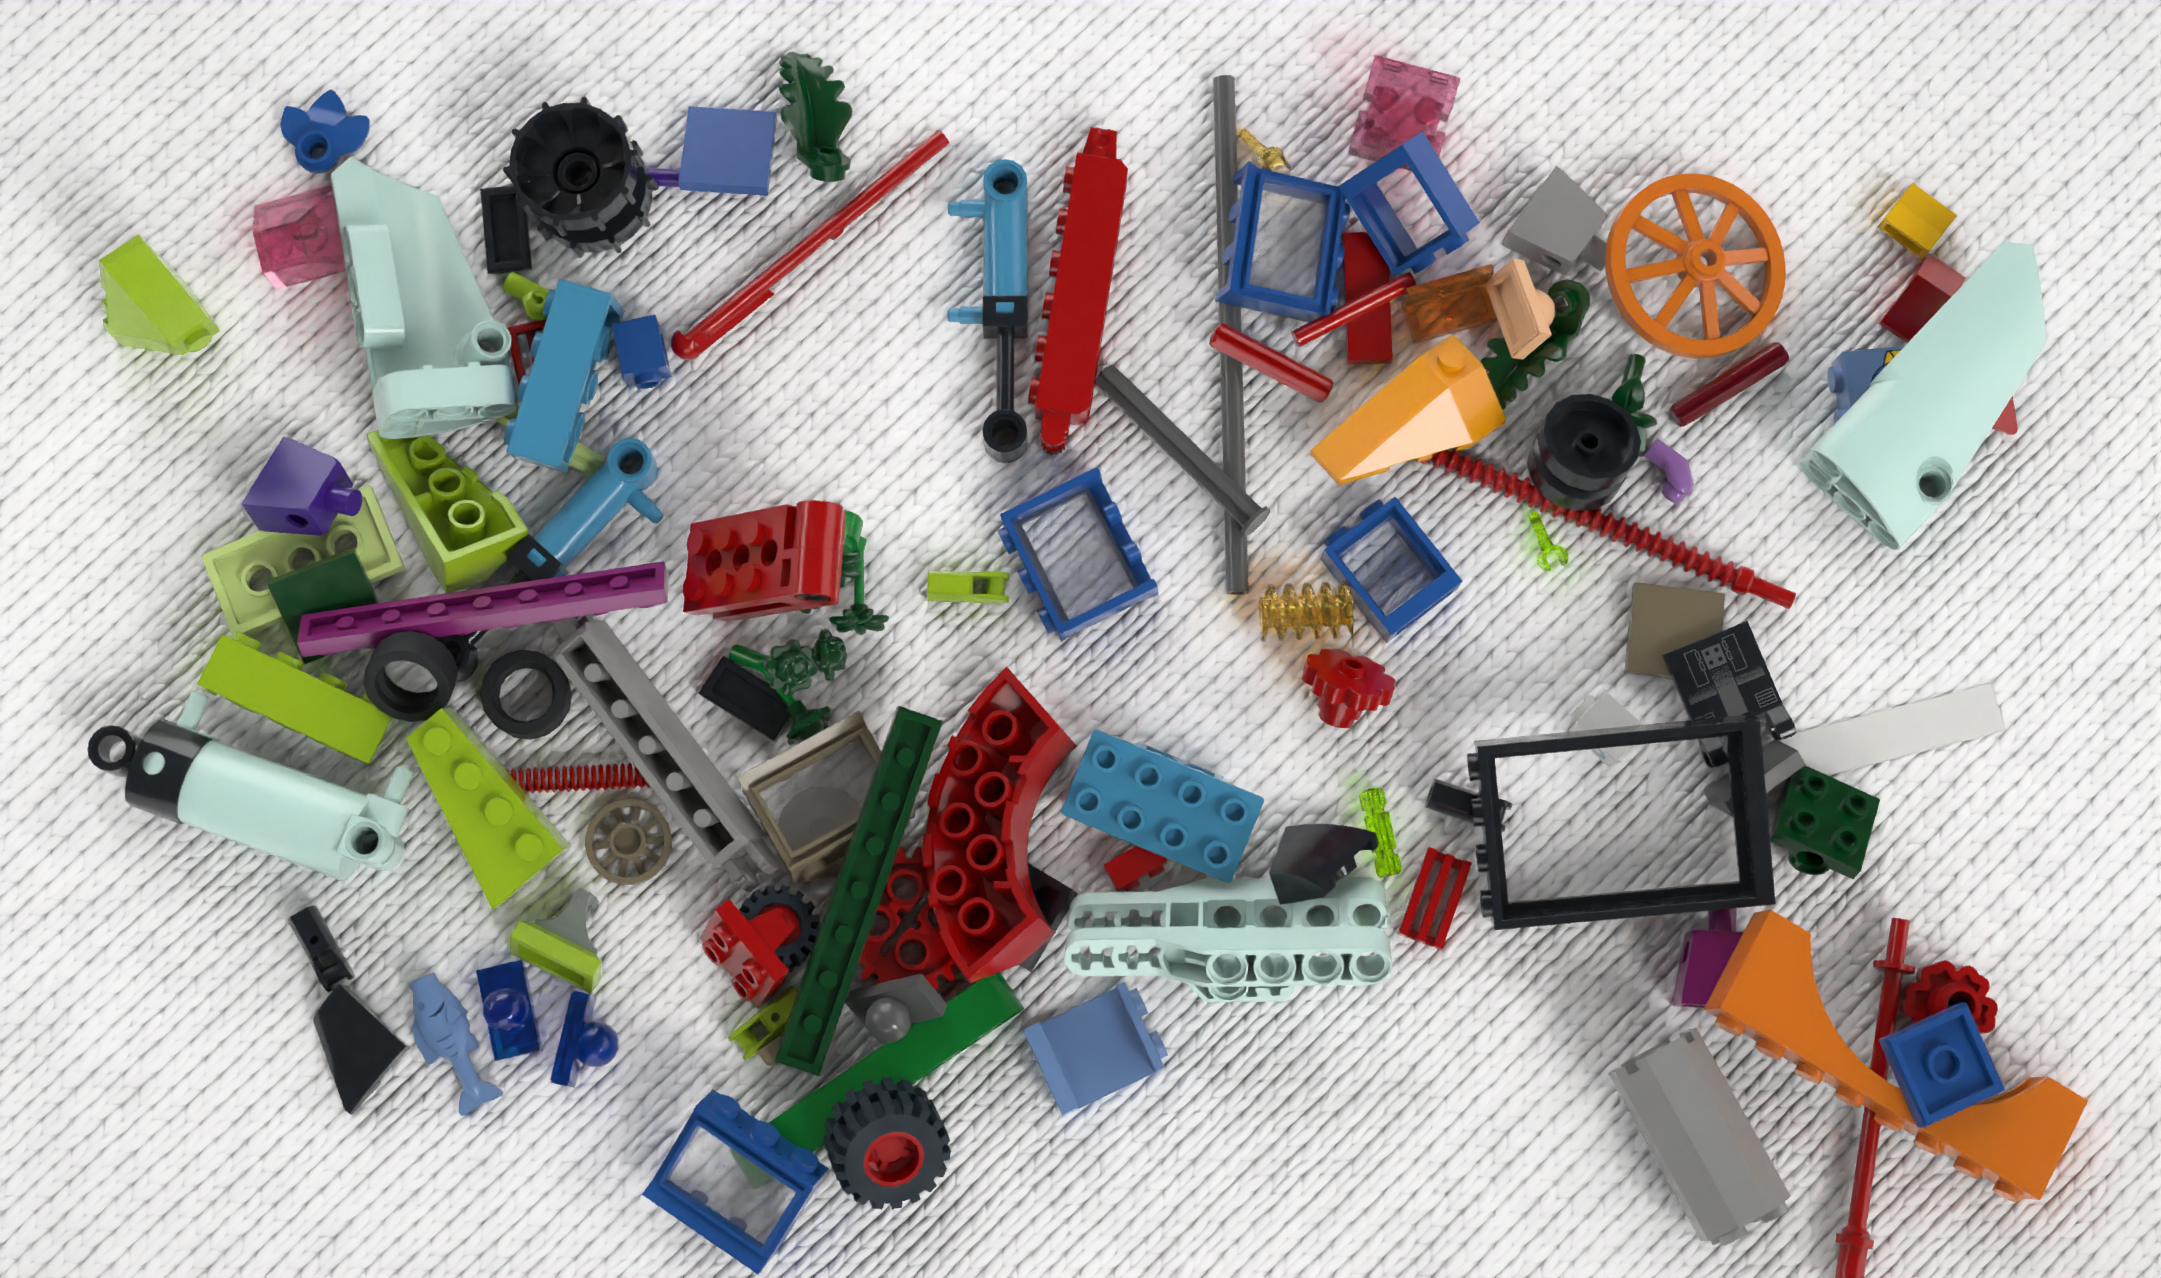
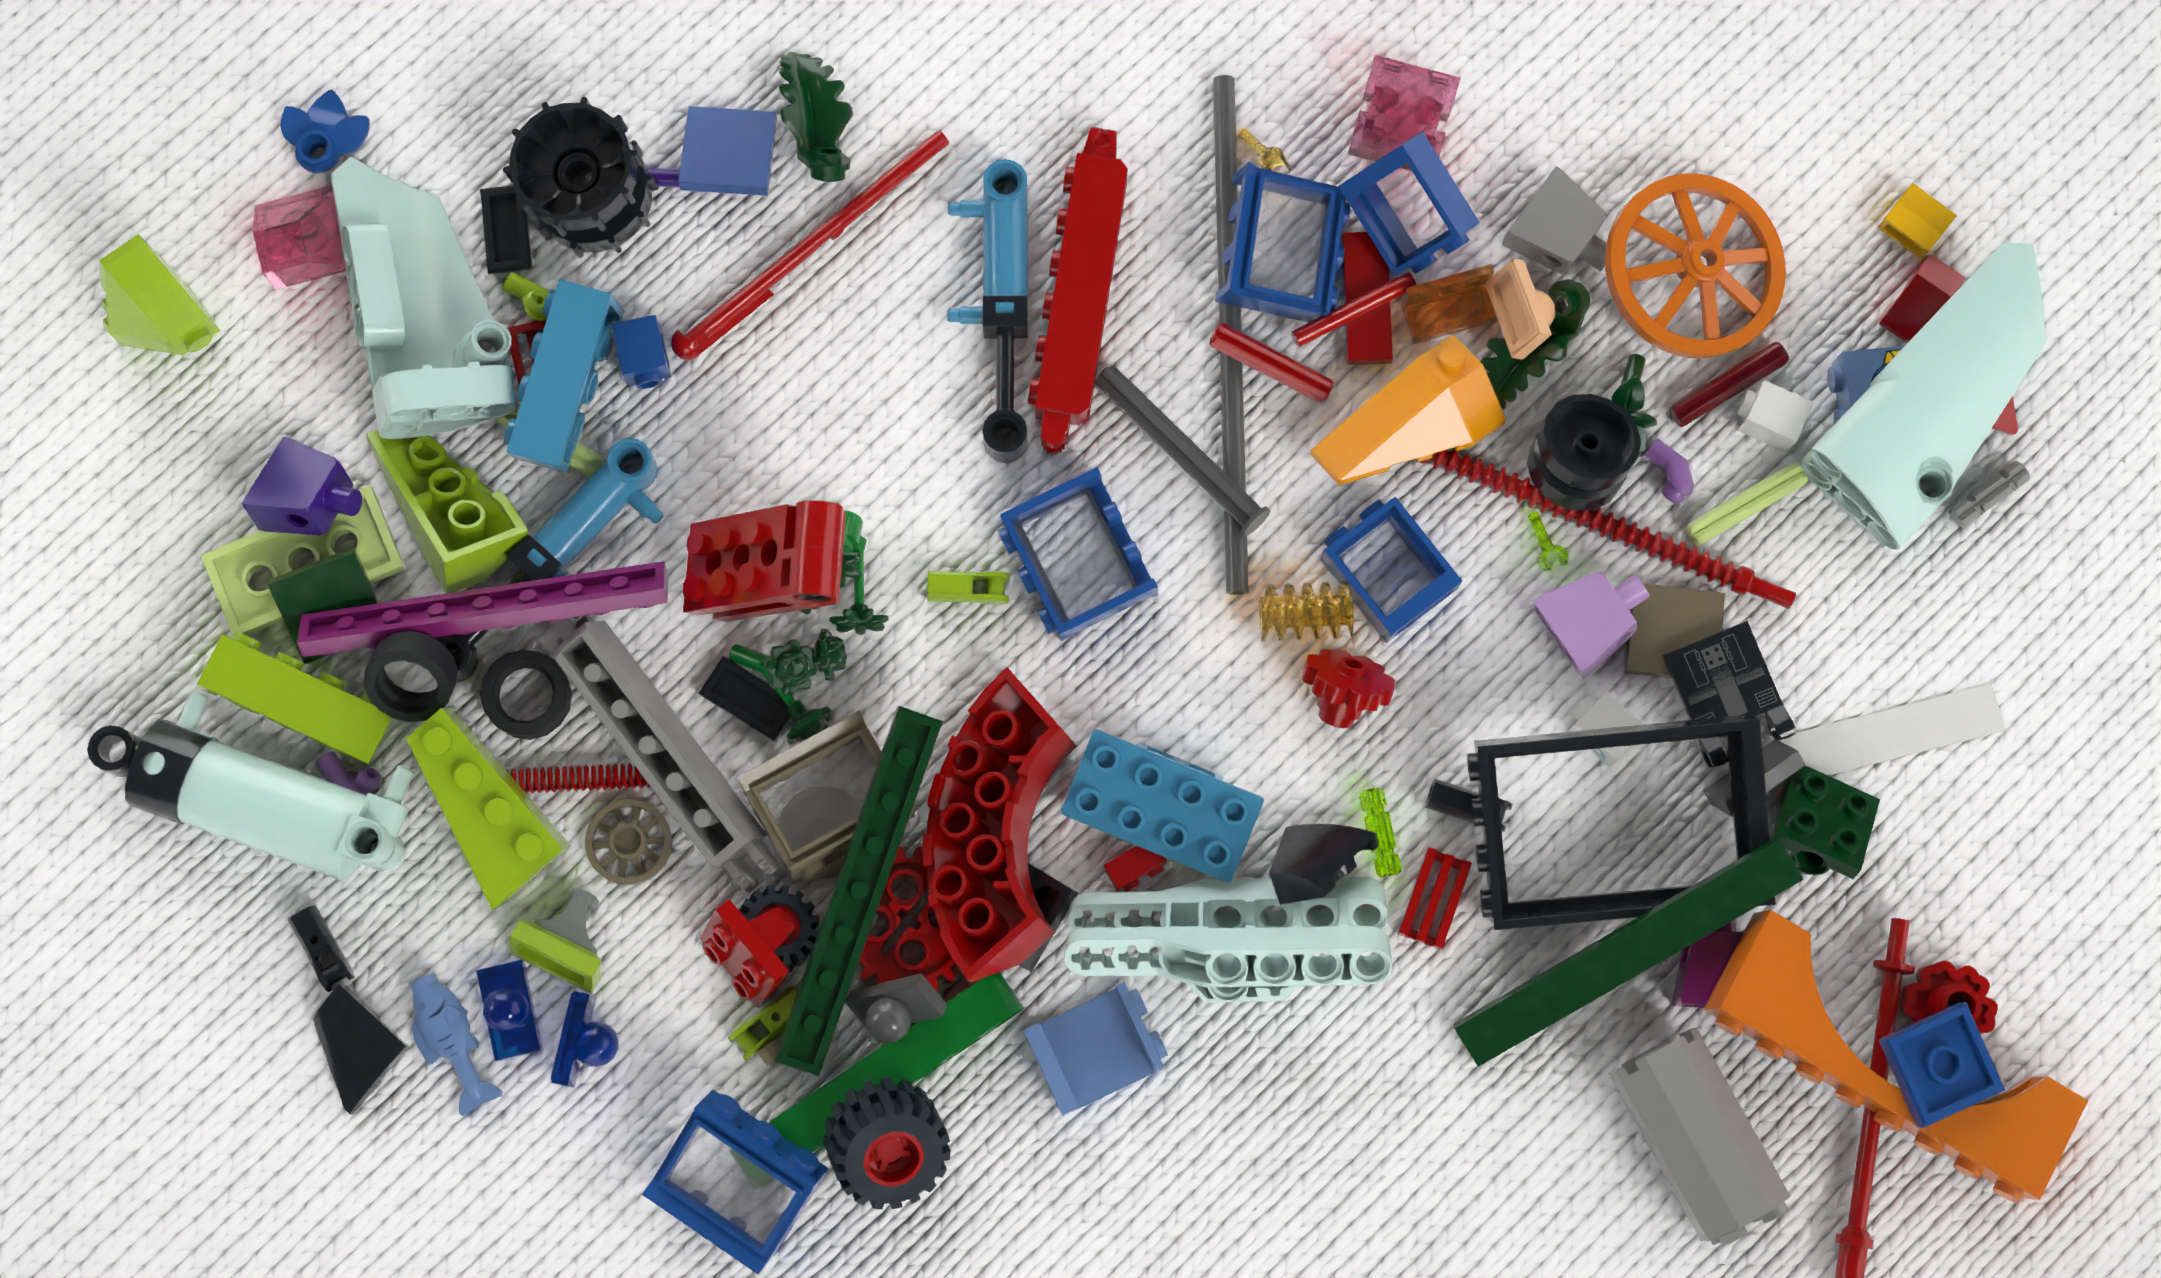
none -> medium lavender arm [315,751,382,795]
none -> dark green tile [1453,837,1804,1067]
none -> lavender torso [1533,571,1650,680]
none -> yellowish green axle [1685,463,1808,546]
none -> white brick [1736,380,1814,452]
none -> light grey axle [1948,461,2030,528]

